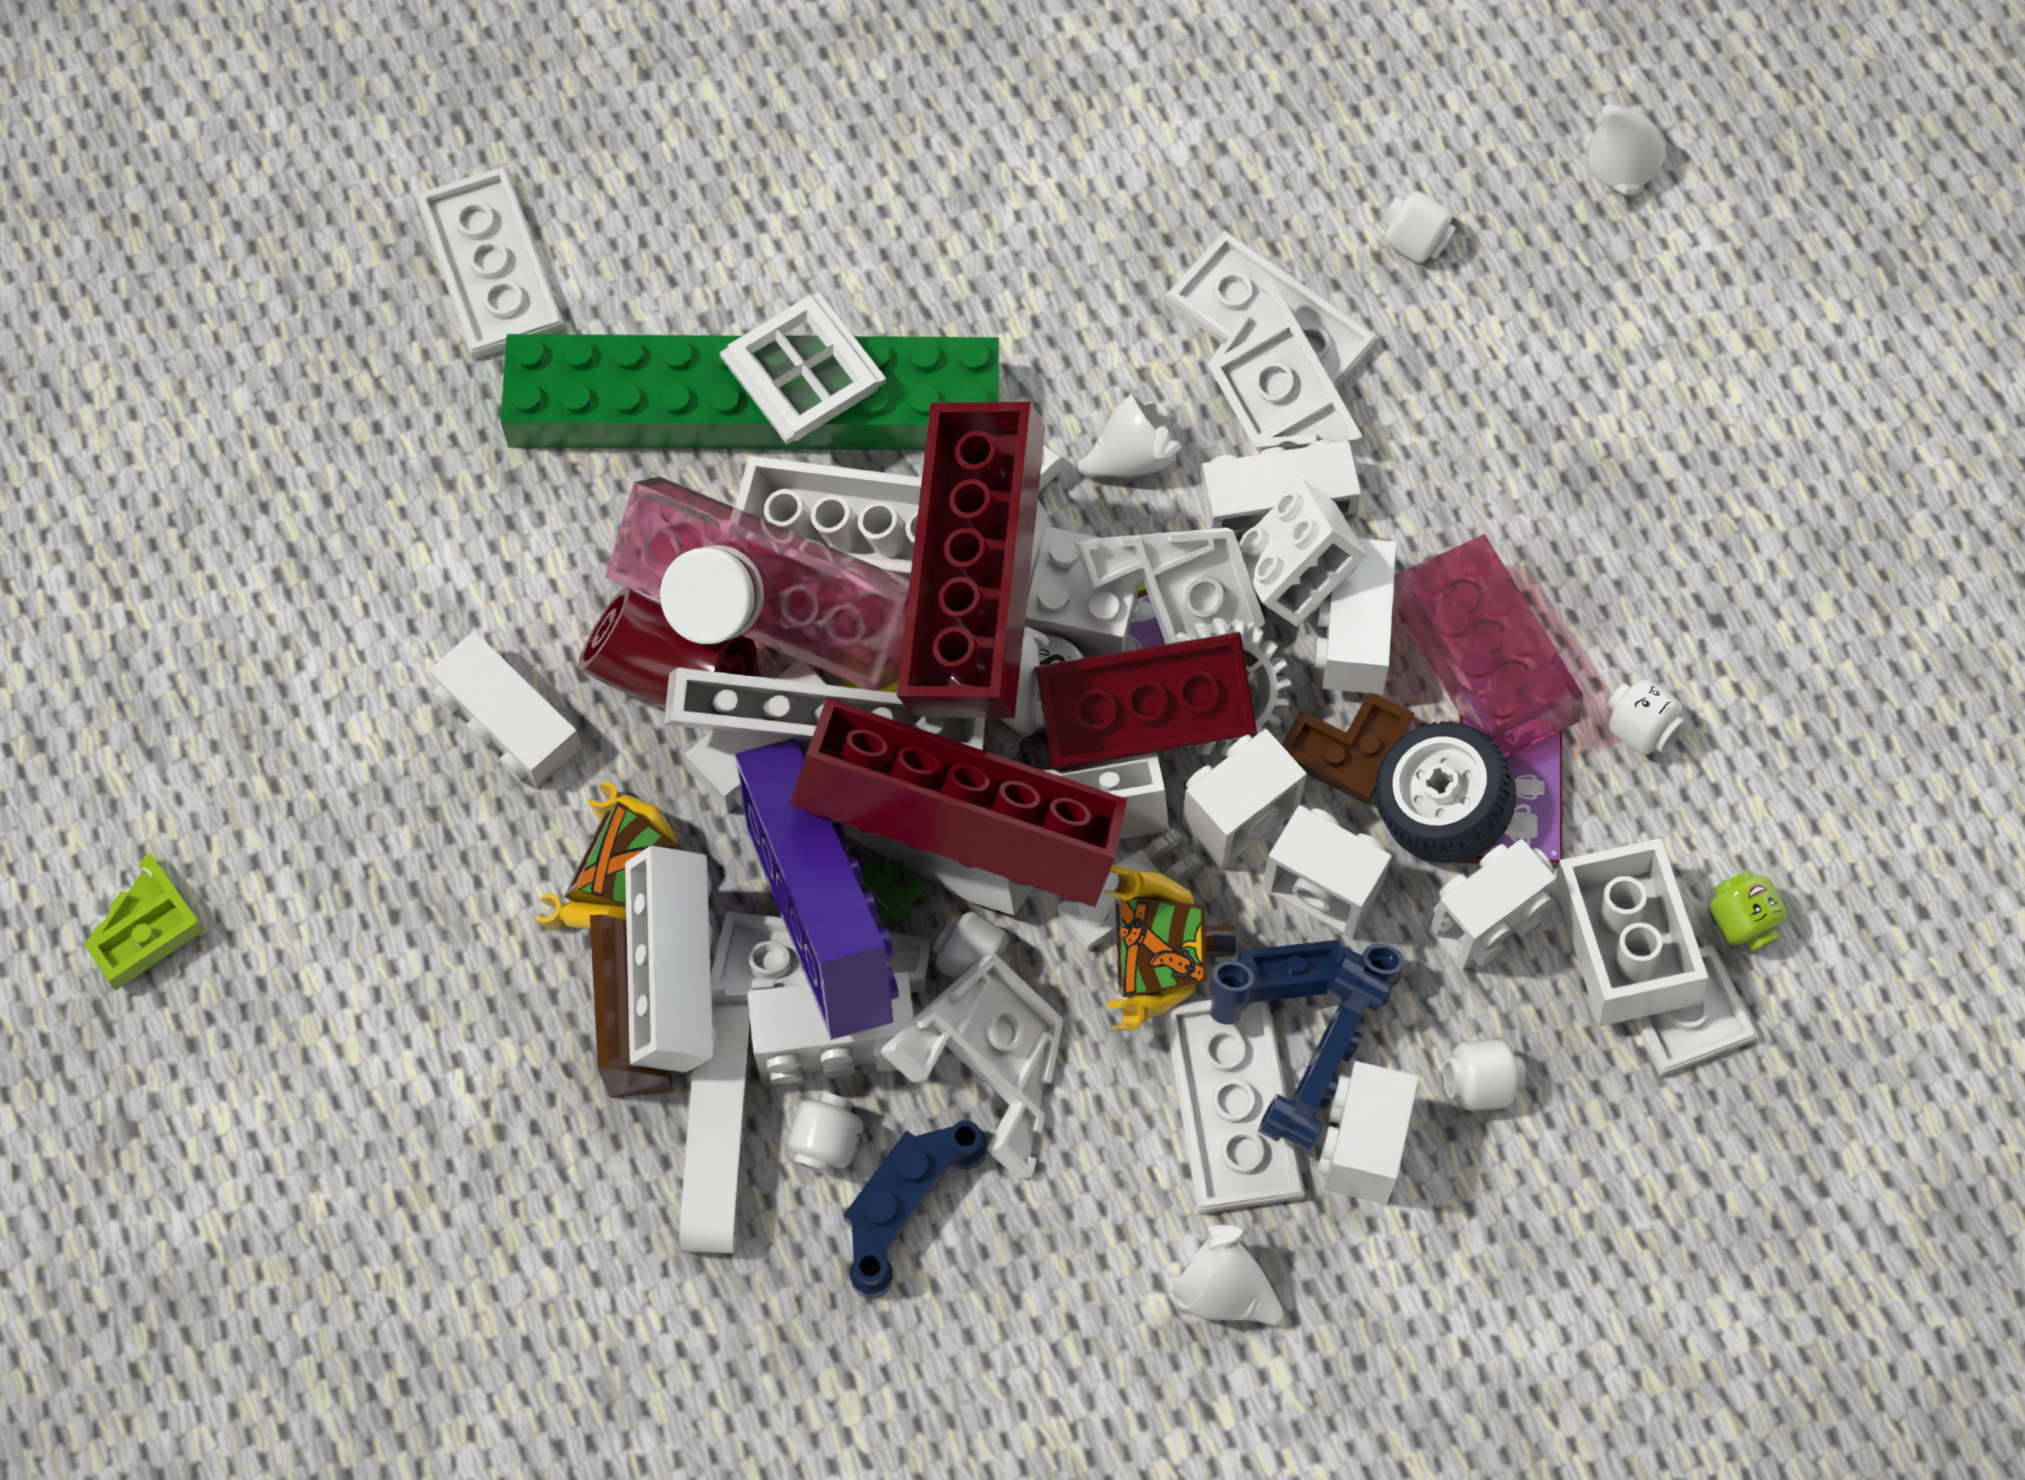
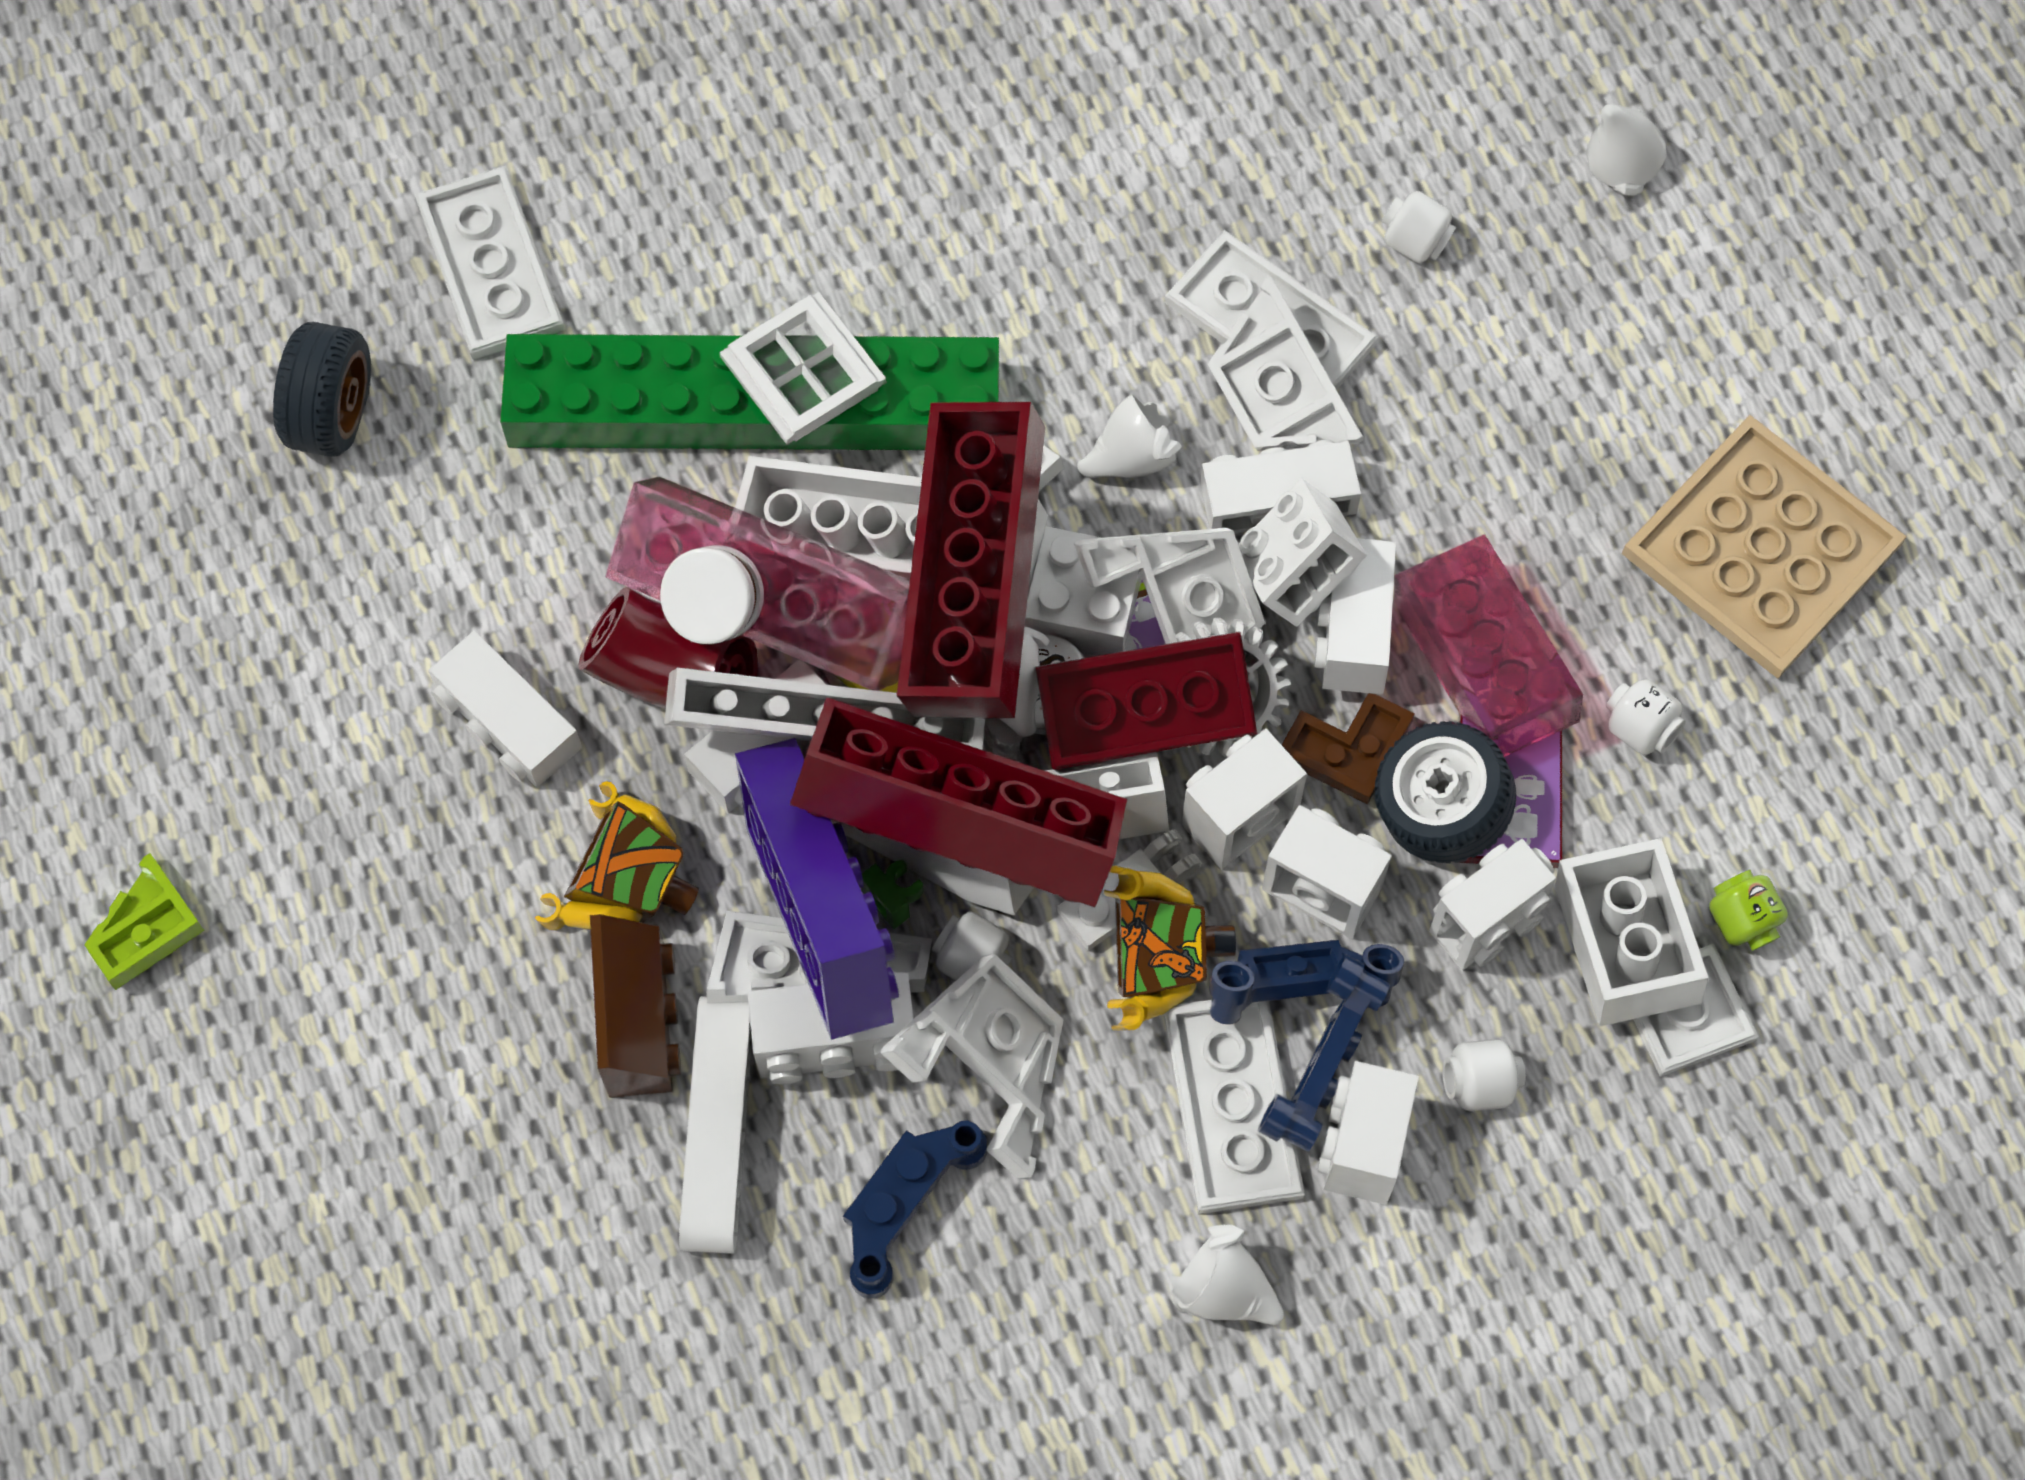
white brick [625,845,716,1072] -> none
white head [786,1092,864,1176] -> none
none -> black wheel [273,322,371,457]
none -> tan plate [1621,415,1907,679]

